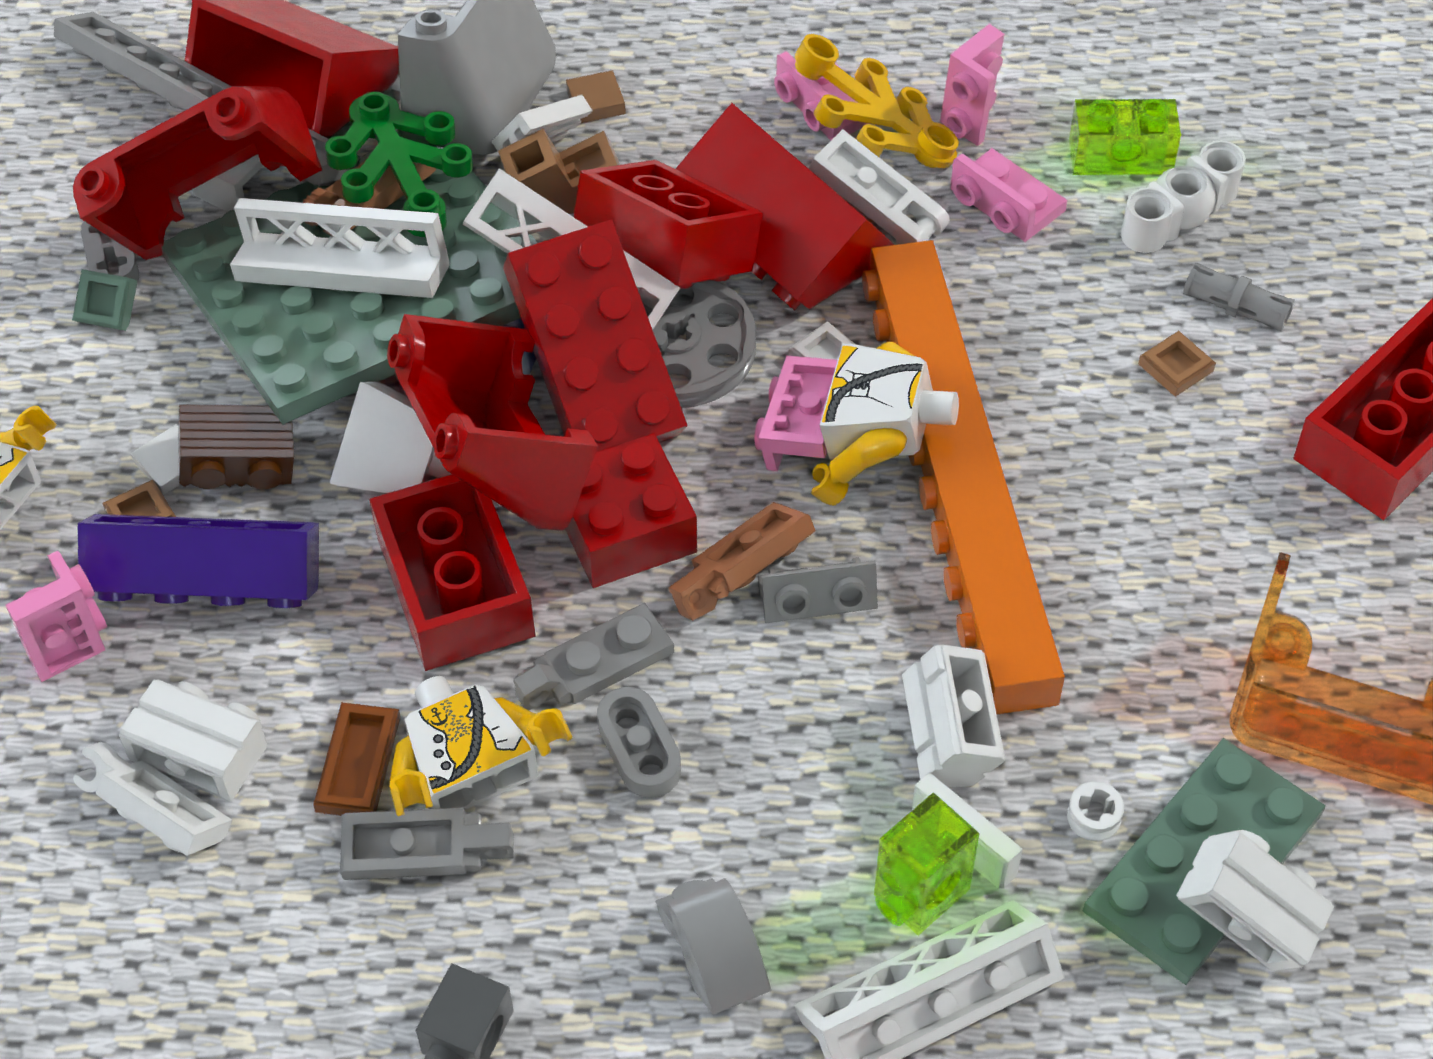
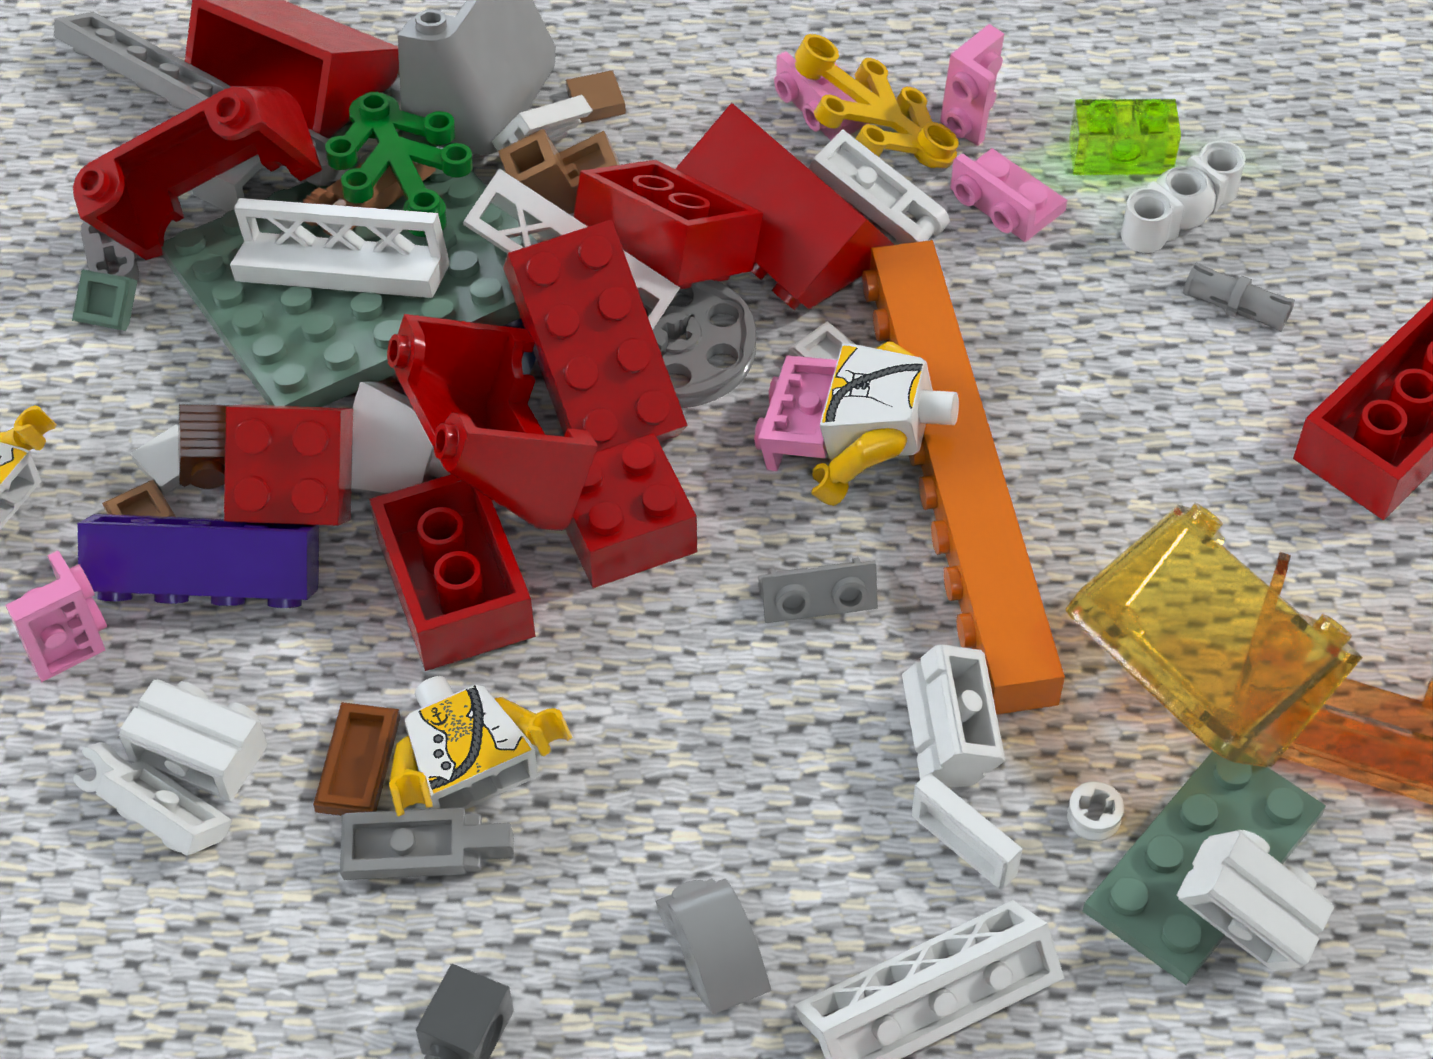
light grey hinge [513,603,674,710] -> none
light grey plate [597,687,681,798] -> none
nougat hinge [668,502,816,621] -> none
clear neon green brick [874,792,980,935] -> none
medium nougat tile [1138,331,1216,397] -> none
none -> red brick [224,404,353,526]
none -> clear yellow windscreen [1066,503,1363,768]

